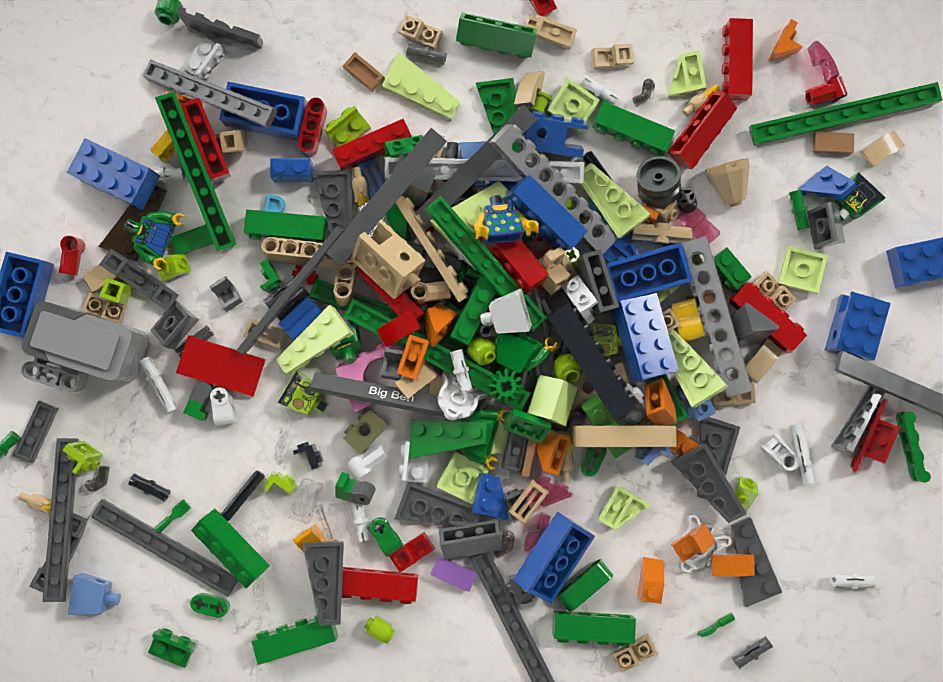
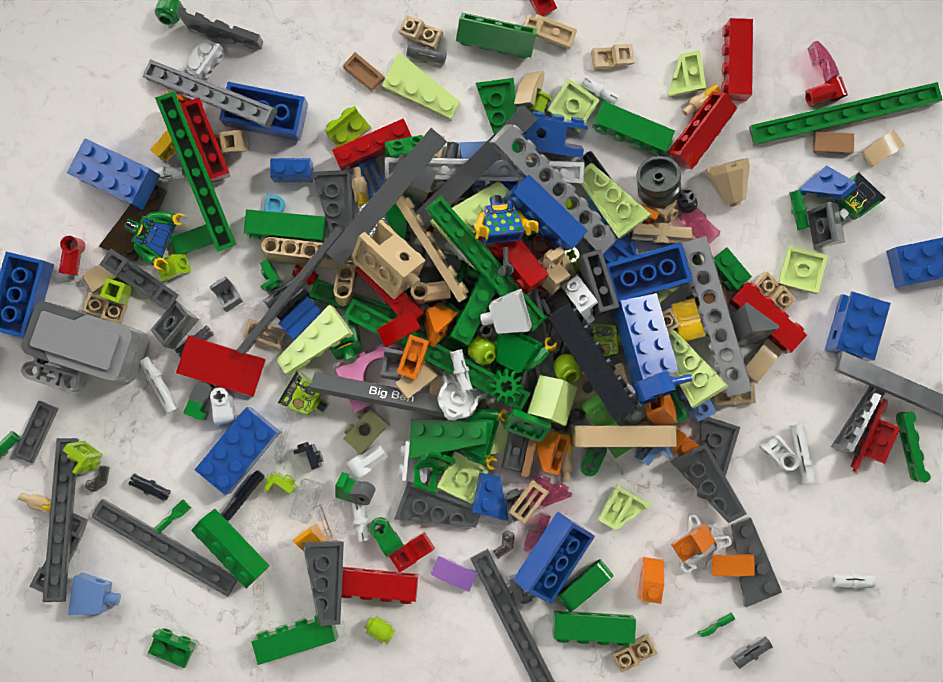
green beam [190,593,230,618] -> none
red beam [298,97,327,157] -> none
dark grey brick [439,519,503,560] -> none
clear smoke arm [633,79,655,106] -> none
lime bracket [734,476,758,512] -> none
orange slope [768,19,803,61] -> none
none -> blue brick [194,407,281,495]
none -> green piece [413,450,456,494]
none -> dark grey hand [498,247,514,277]
none -> blue beam [633,371,692,405]

